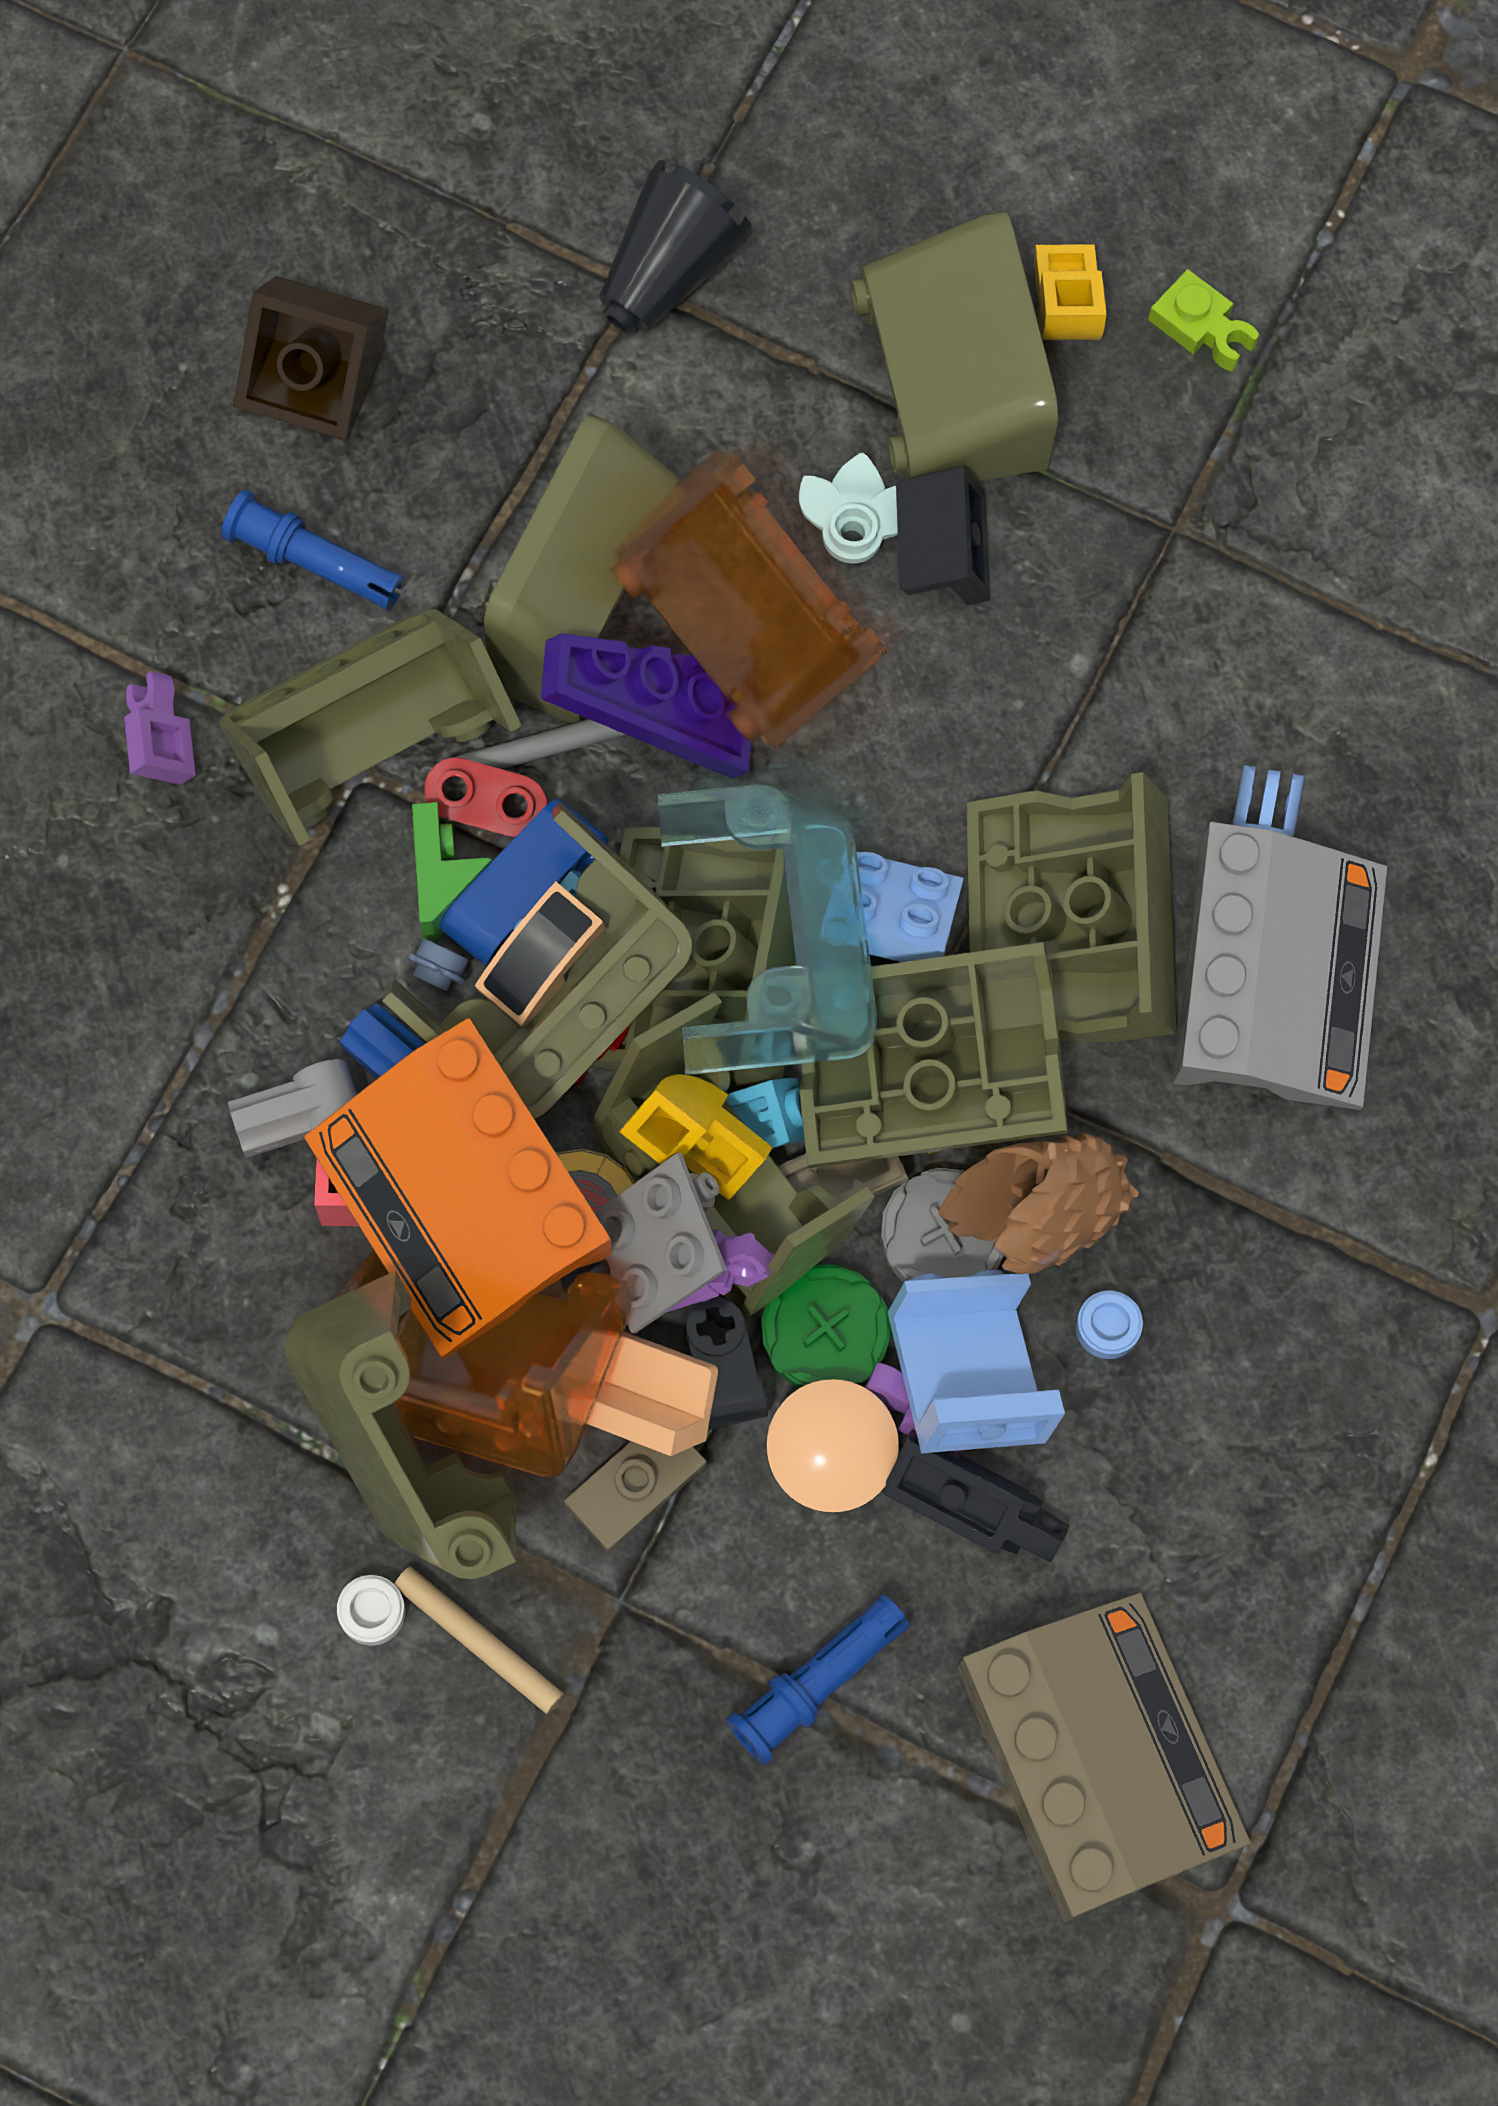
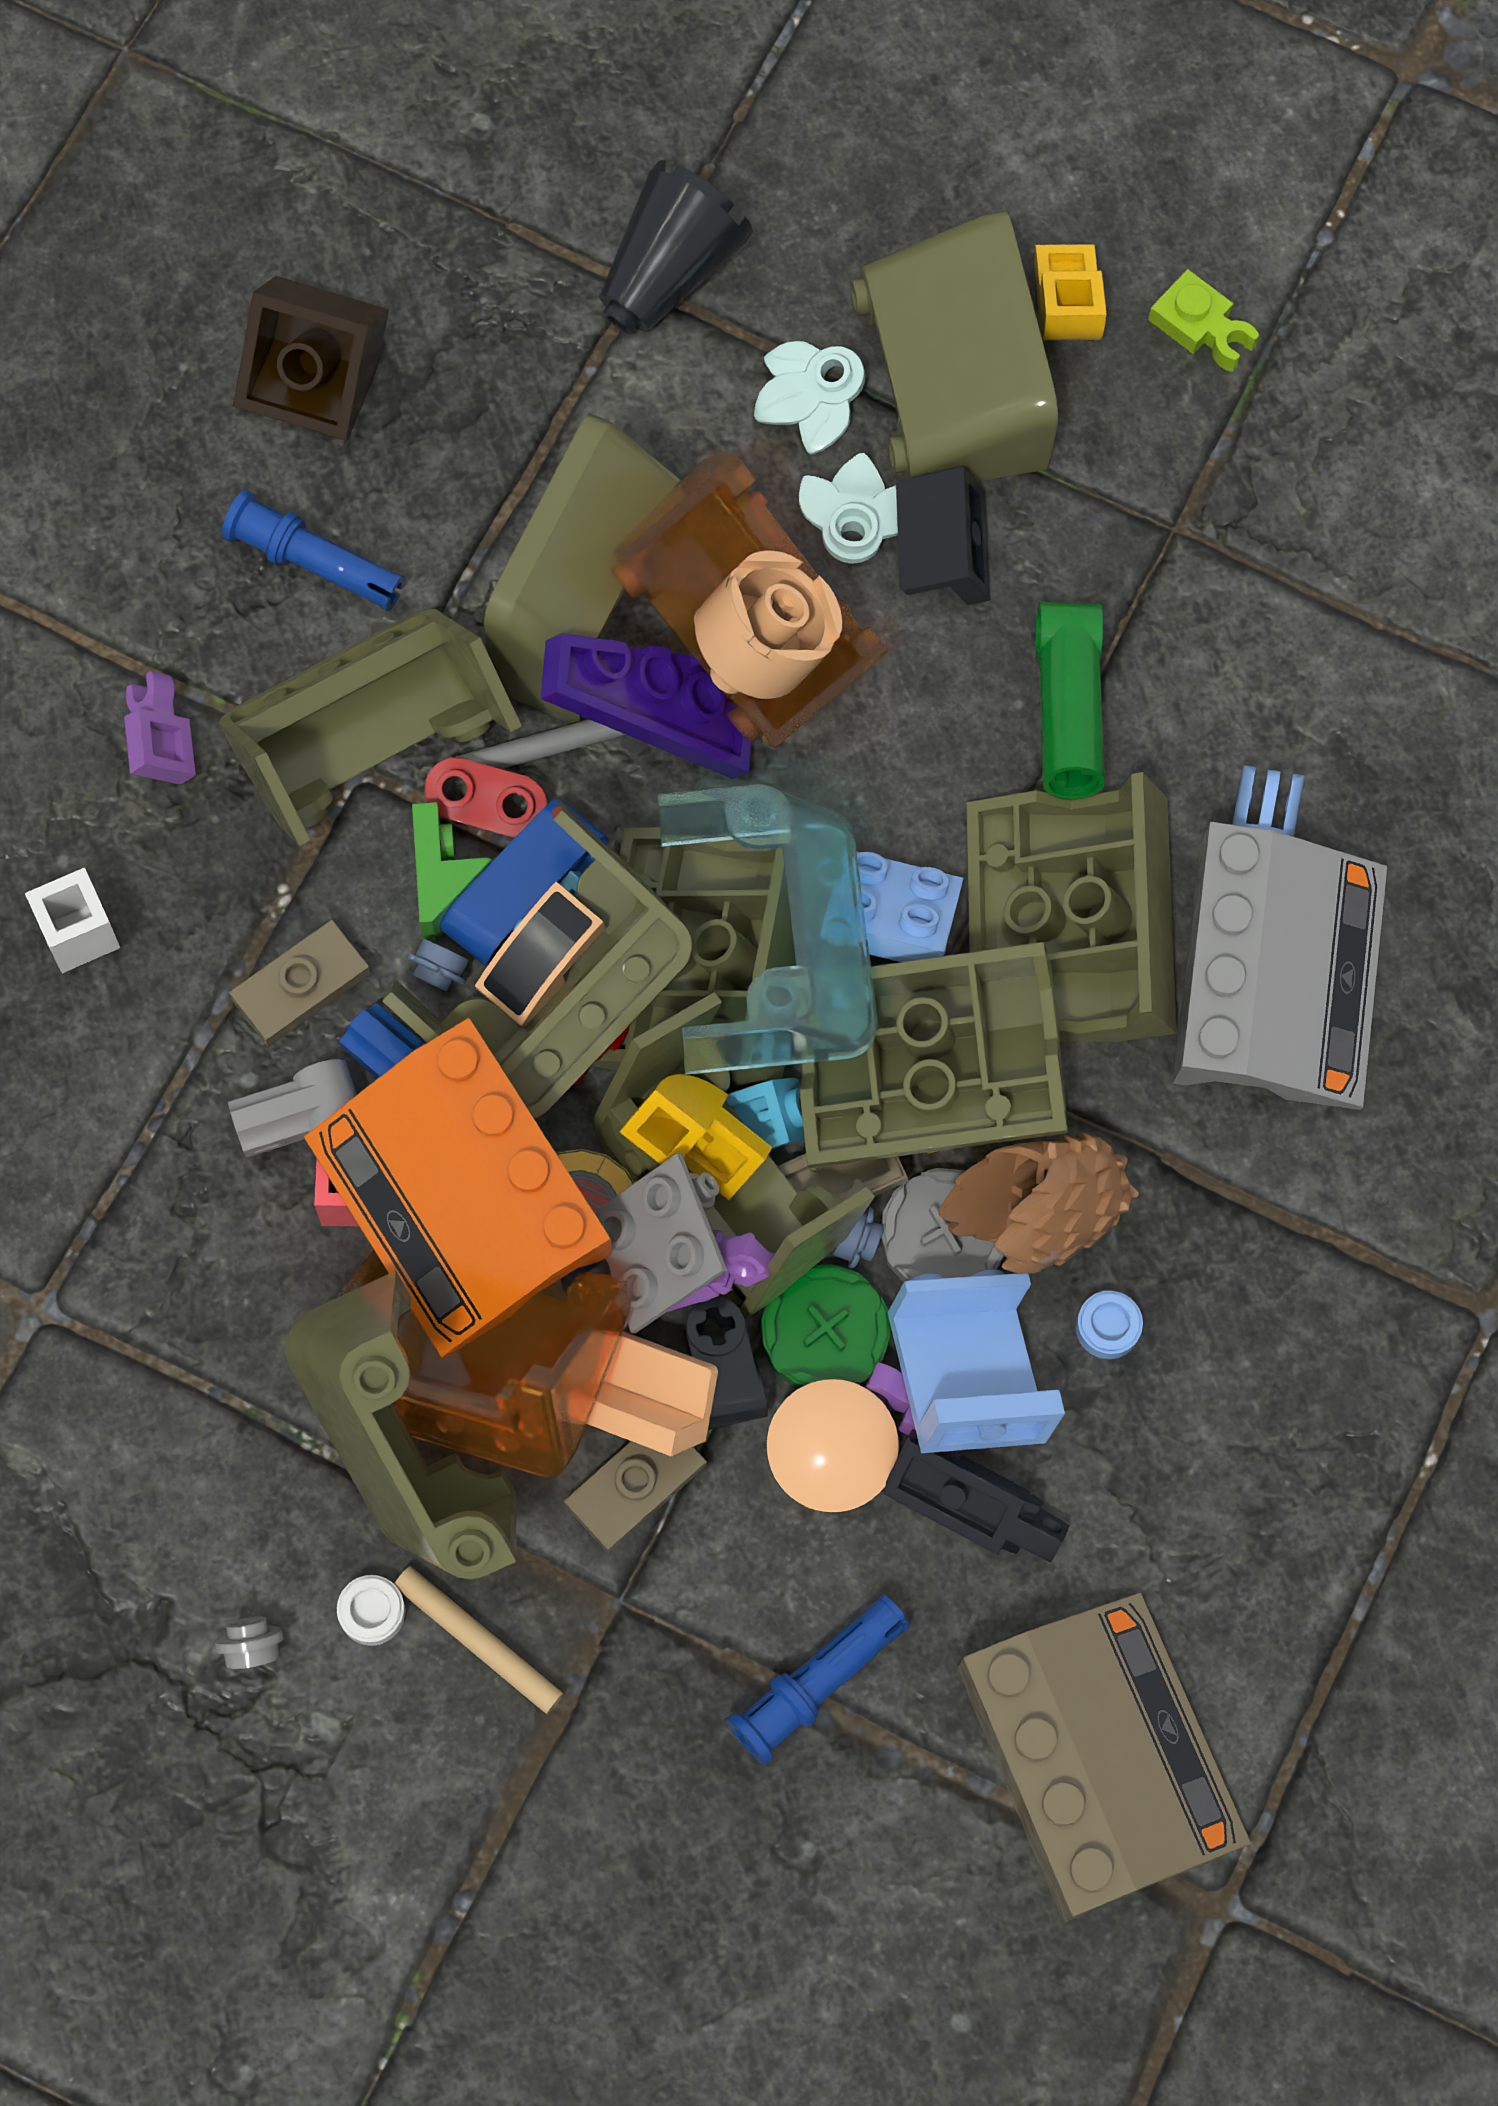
none -> white brick [25,867,120,973]
none -> light grey plate [215,1616,284,1669]
none -> dark tan plate [229,920,371,1047]
none -> light nougat brick [694,551,842,699]
none -> light aqua plate [754,341,865,455]
none -> sand blue plate [831,1206,883,1268]
none -> green piece [1035,602,1105,800]

